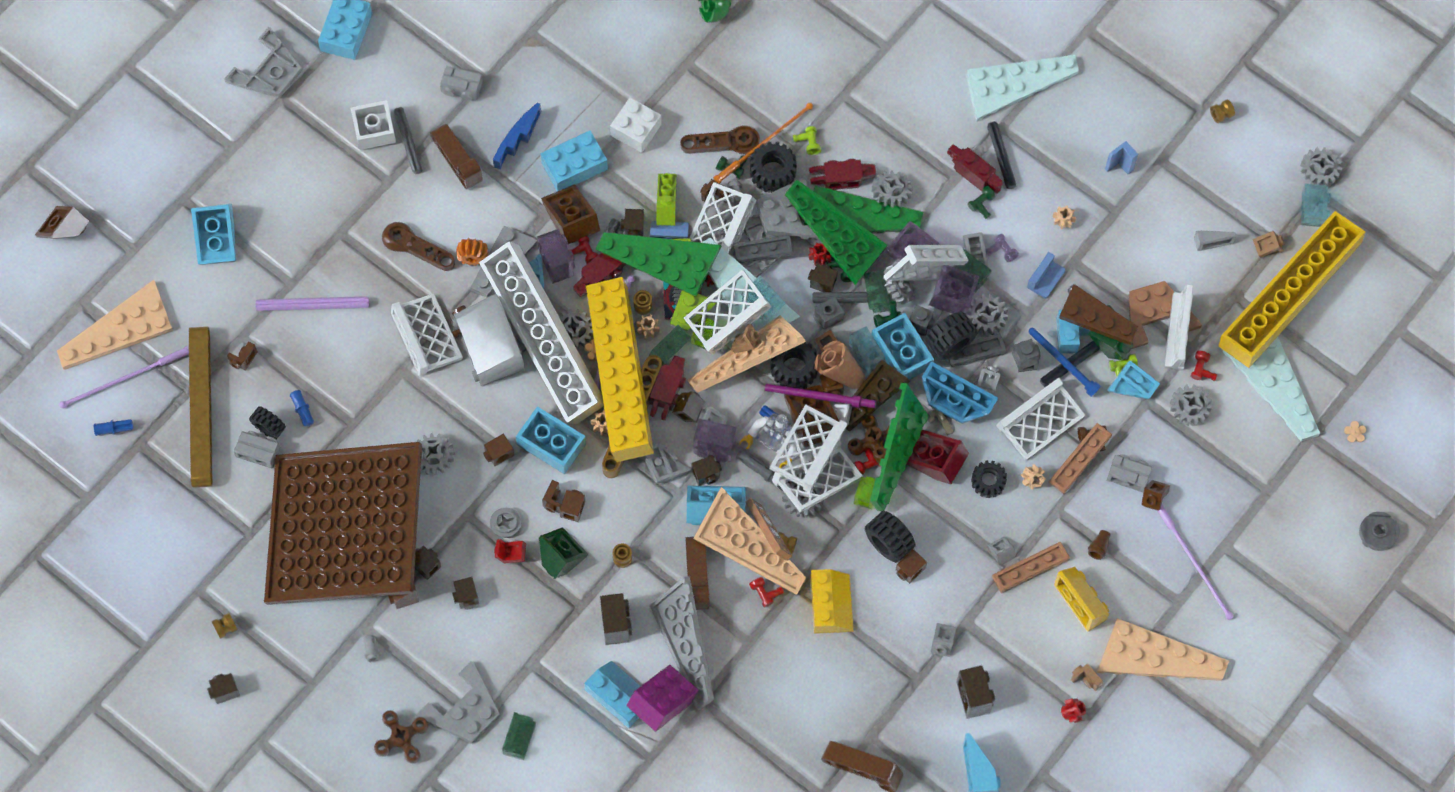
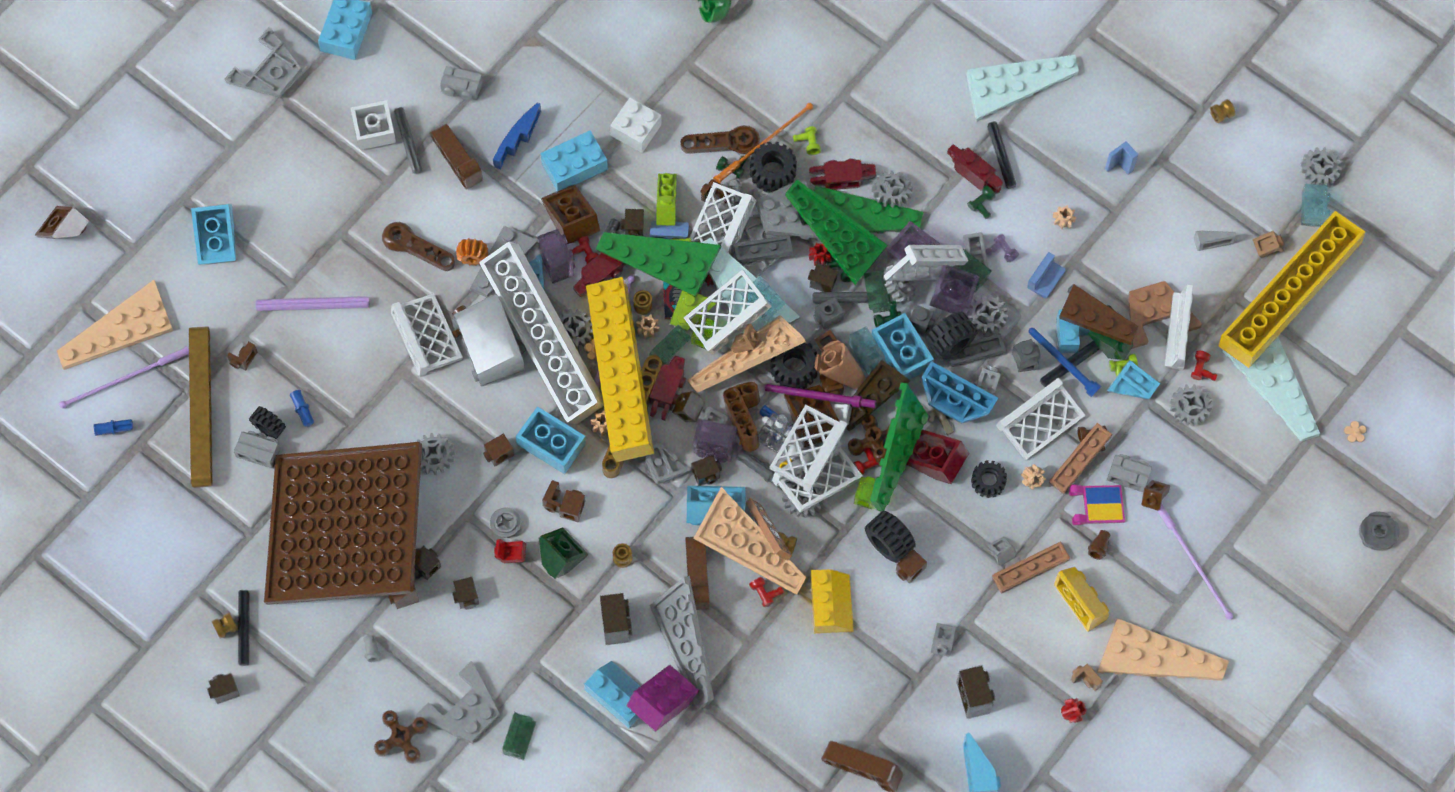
none -> black axle [238,590,250,666]
none -> reddish brown beam [723,382,760,452]
none -> flag [1069,485,1125,525]

